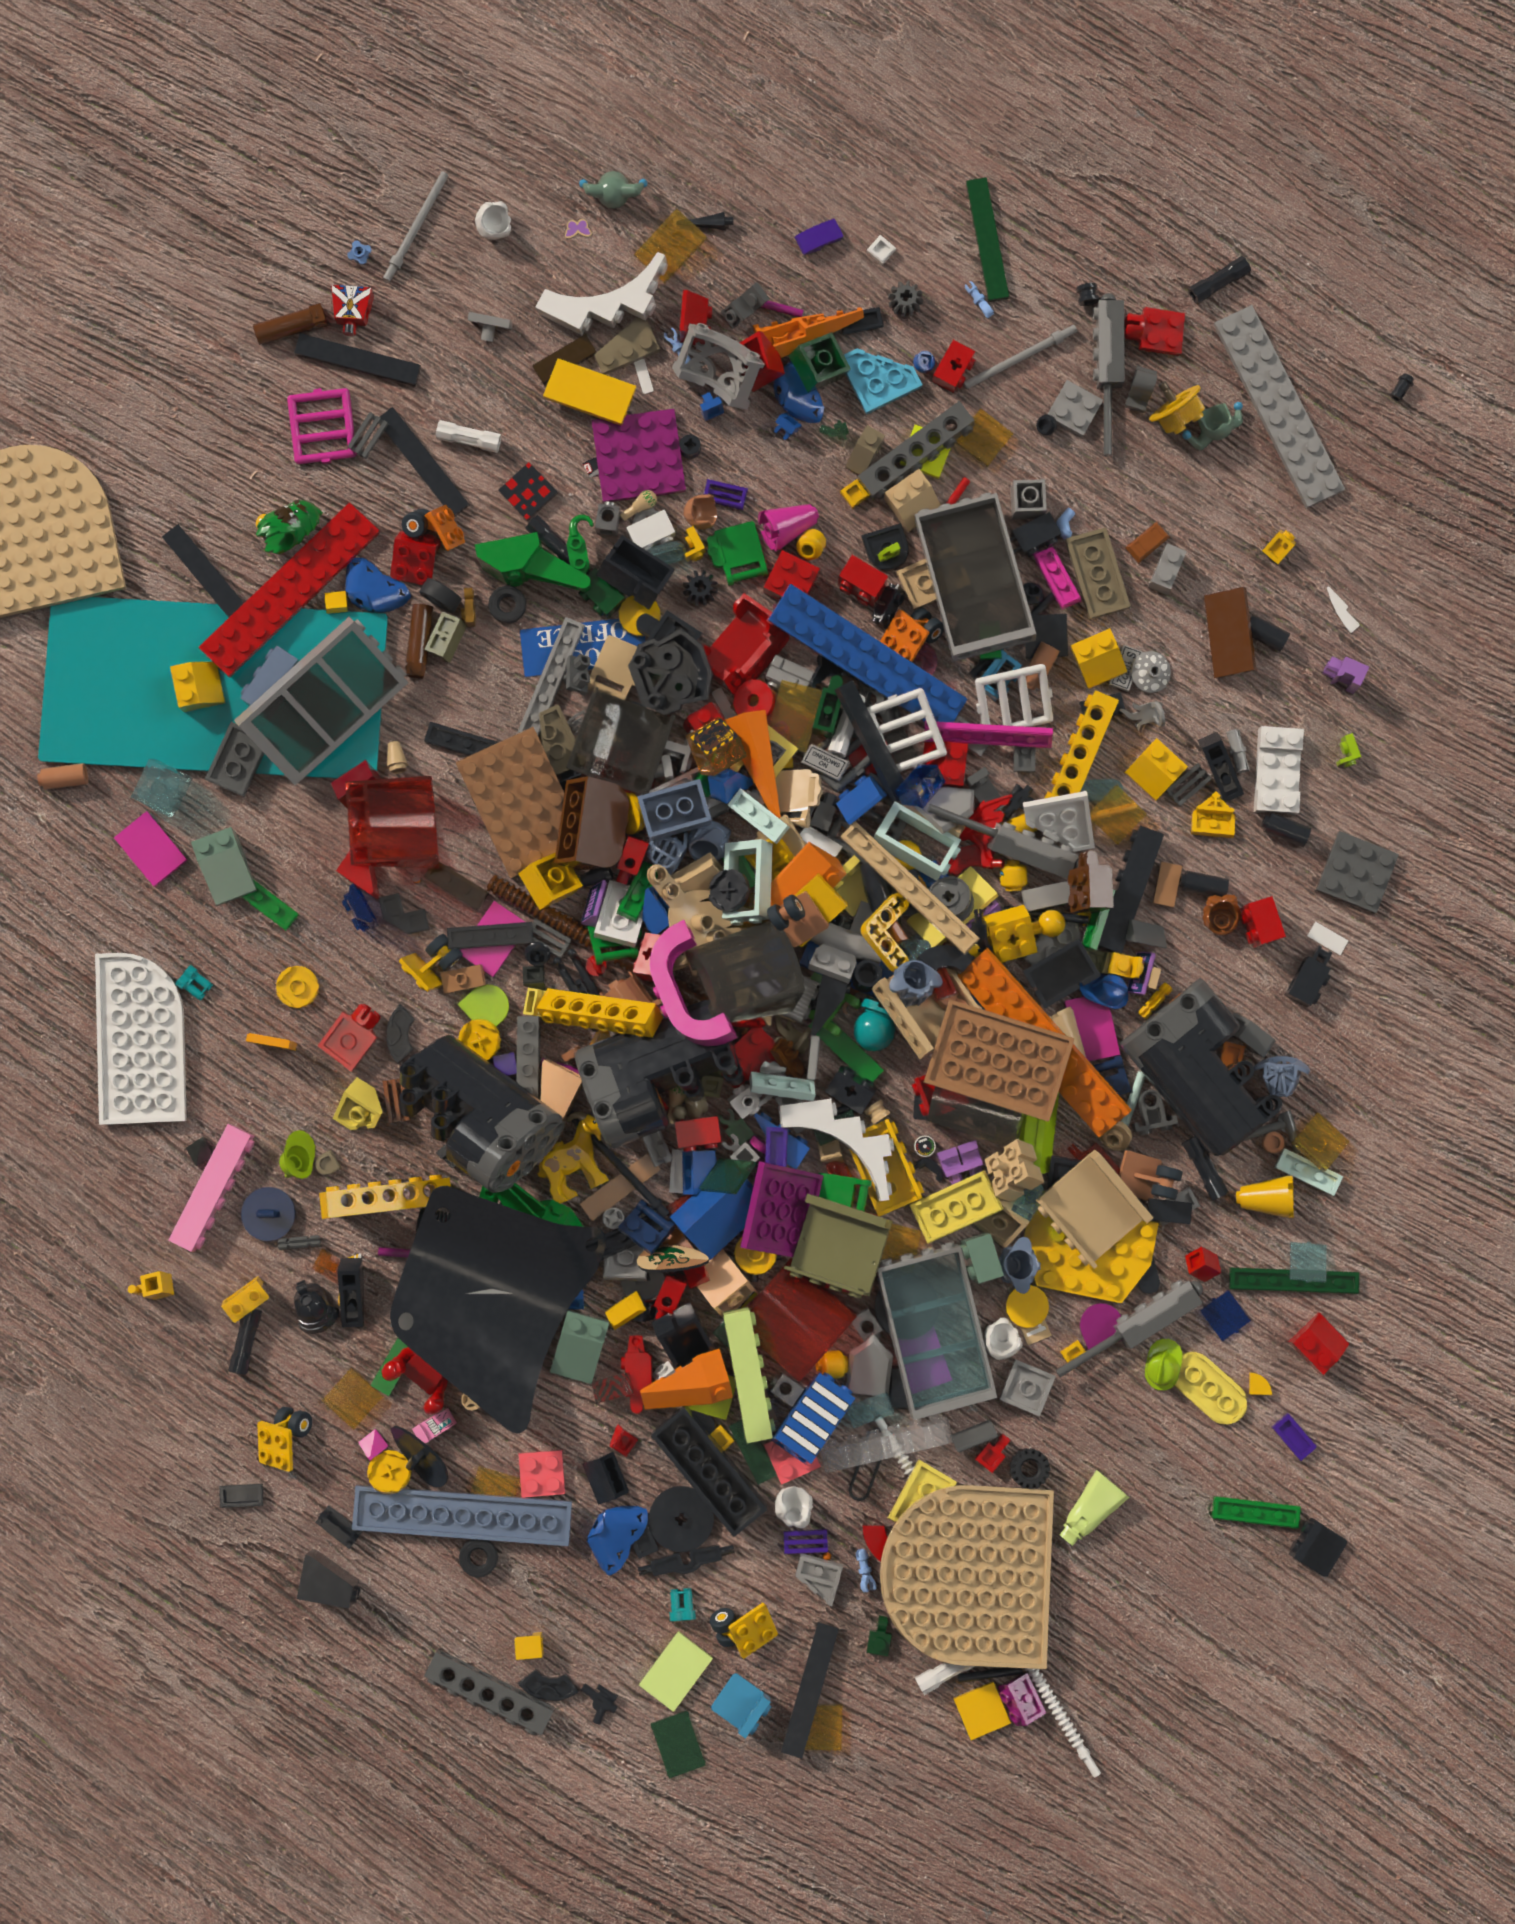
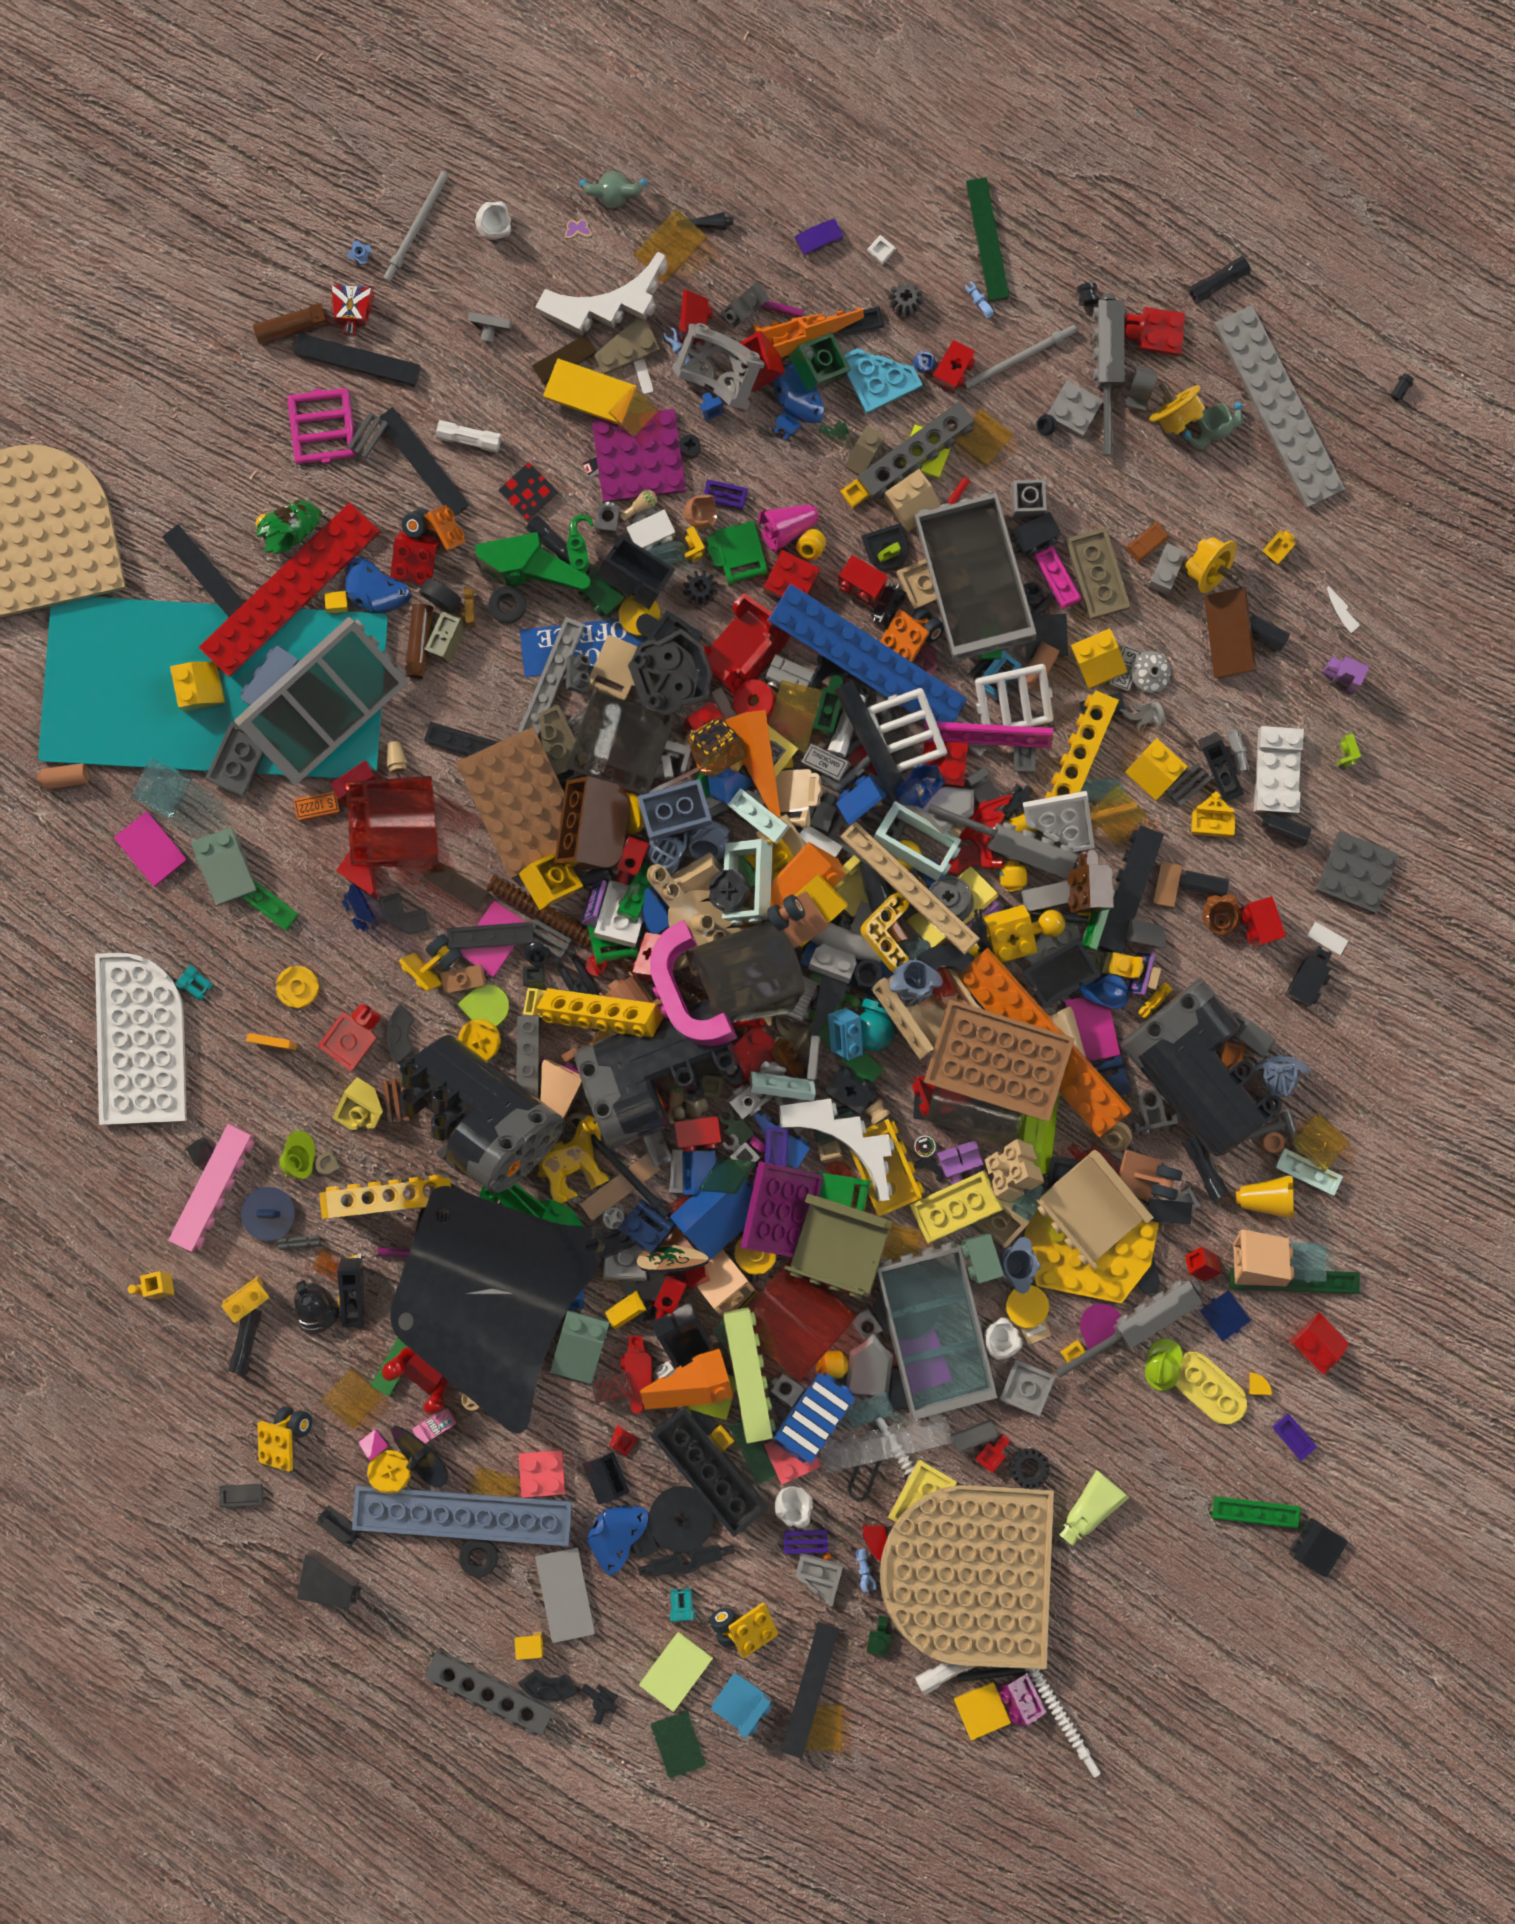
dark purple tile [493,1052,517,1076] -> none
light blue arm [1056,507,1075,540] -> none
light aqua piece [1121,1071,1145,1126] -> none
none -> orange tile [294,791,340,821]
none -> light grey tile [535,1547,595,1643]
none -> clear yellow piece [608,387,658,437]
none -> dark azure window [828,1008,863,1060]
none -> yellow piece [1185,537,1240,593]
none -> light nougat slope [1233,1230,1294,1286]

